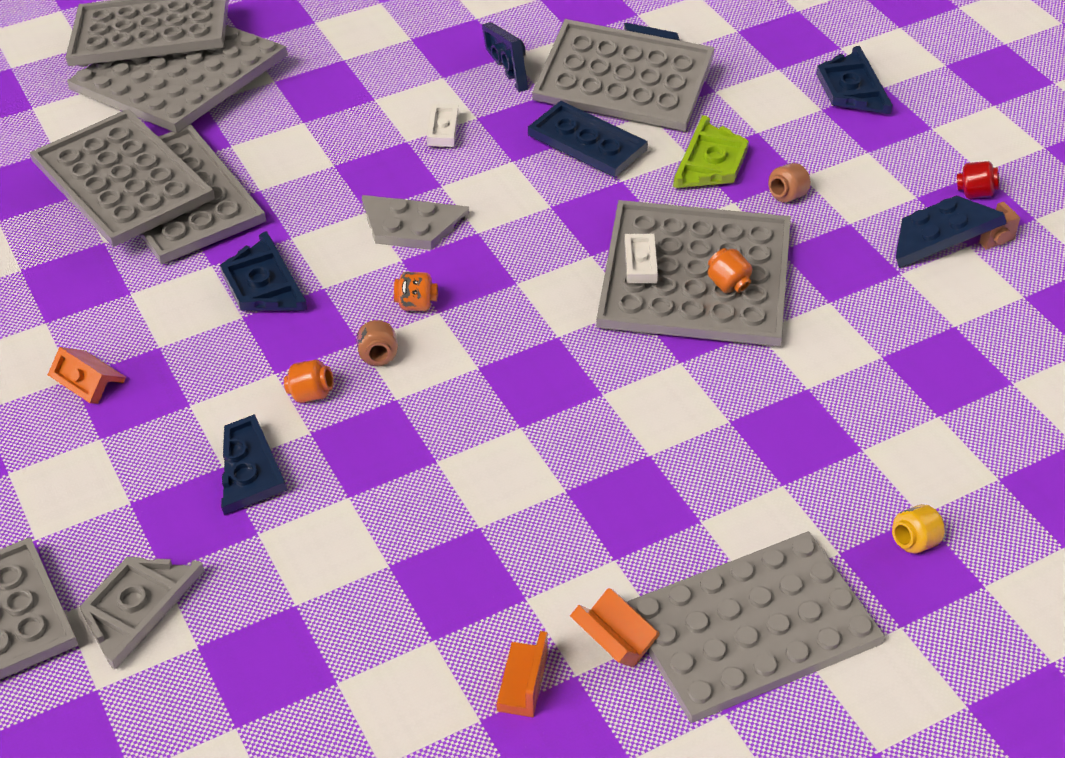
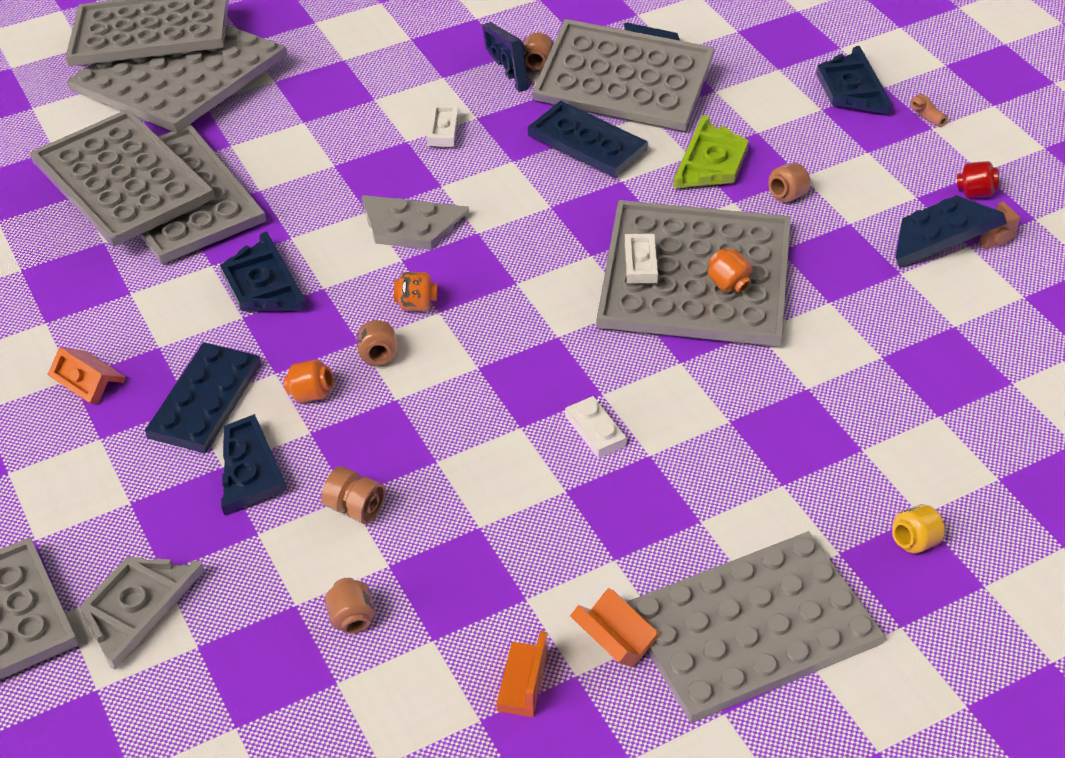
none -> dark blue plate [145,342,261,454]
none -> nougat wheel [321,466,386,524]
none -> nougat head [325,578,376,634]
none -> nougat head [523,32,554,71]
none -> white plate [565,396,627,458]
none -> nougat arm [910,94,948,127]

